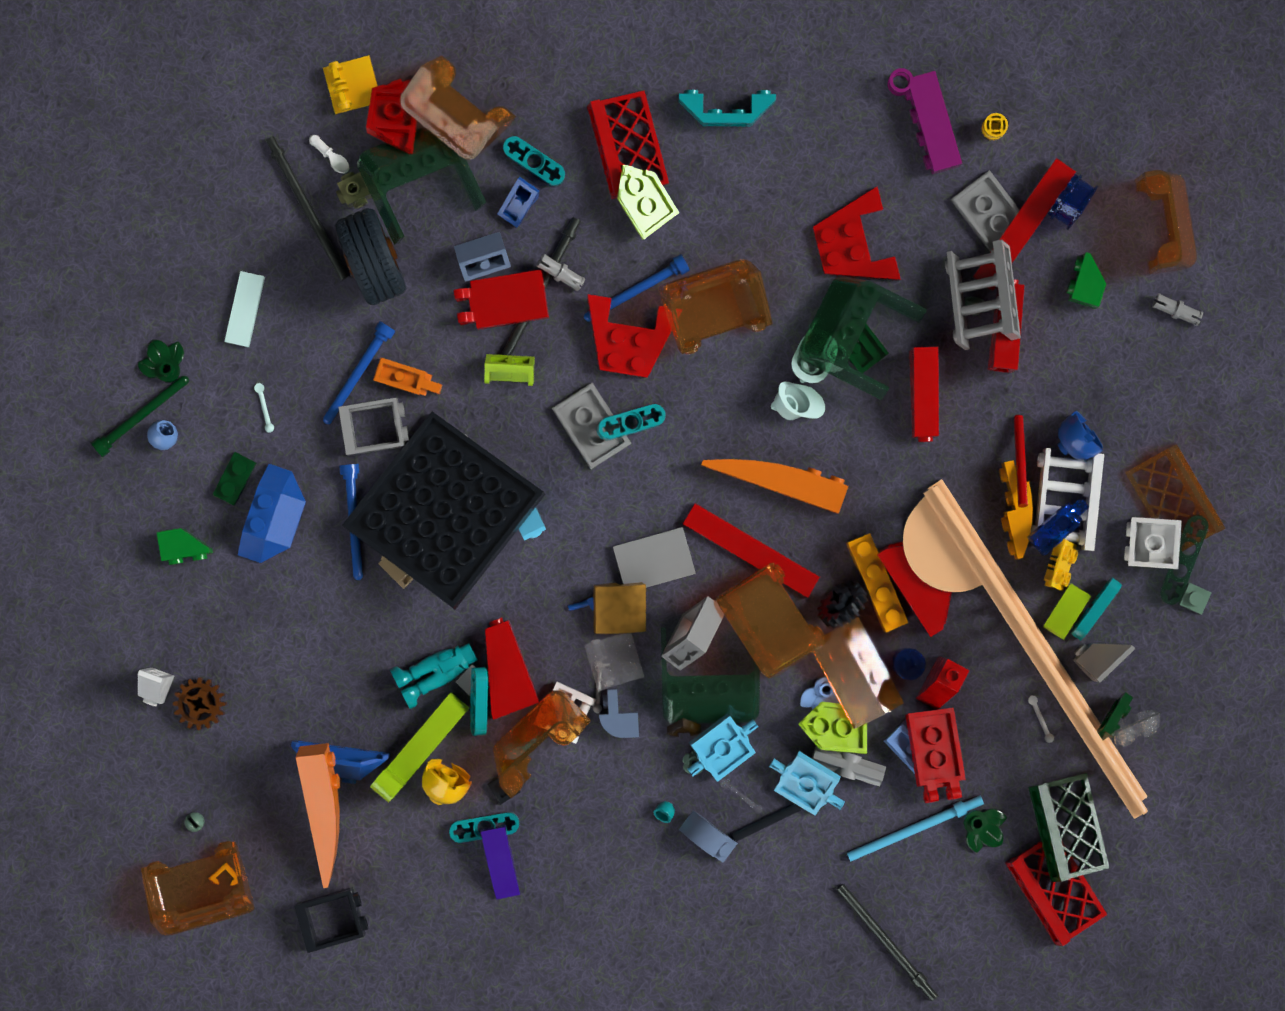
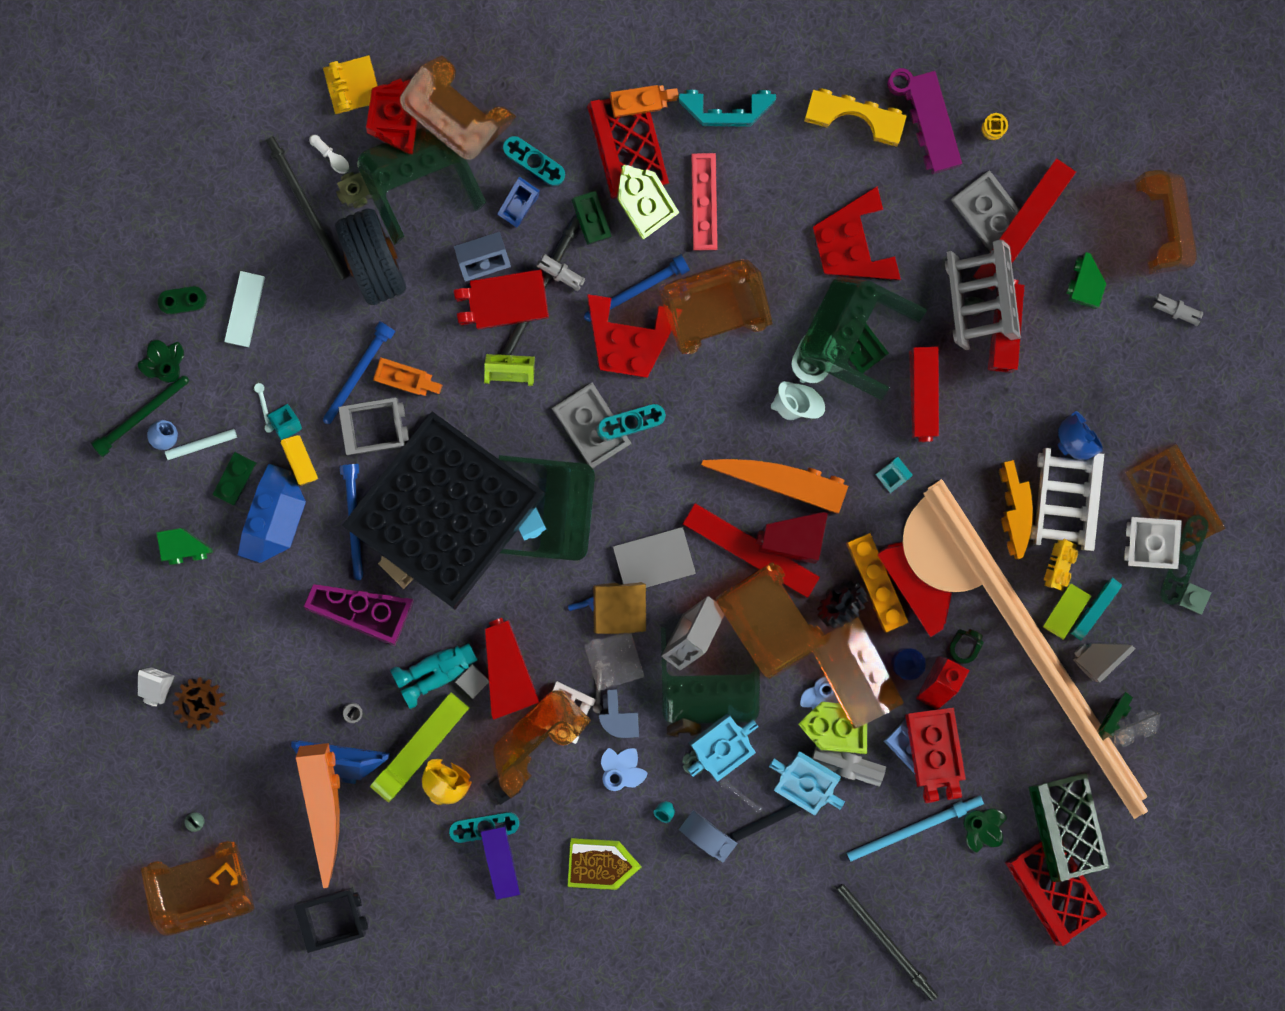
teal beam [470,667,488,736] -> none
red bar [1014,415,1028,508] -> none
clear blue hinge [1027,499,1089,556] -> none
light grey hinge [1028,695,1054,743] -> none
clear blue wheel [1048,174,1099,231] -> none
none -> dark green plate [158,286,207,315]
none -> light aqua bar [165,429,237,460]
none -> teal slope [267,404,302,440]
none -> yellow slope [280,435,318,486]
none -> magenta wedge [304,584,414,646]
none -> light grey hinge [342,703,362,723]
none -> clear green windscreen [499,455,595,561]
none -> tile [568,838,642,890]
none -> dark green plate [572,191,612,245]
none -> light blue plate [601,748,648,791]
none -> orange hinge [609,85,679,118]
none -> coral tile [691,153,717,251]
none -> dark red slope [756,512,828,564]
none -> yellow arch [804,88,906,147]
none -> teal slope [875,457,913,493]
none -> dark green piece [950,629,984,664]

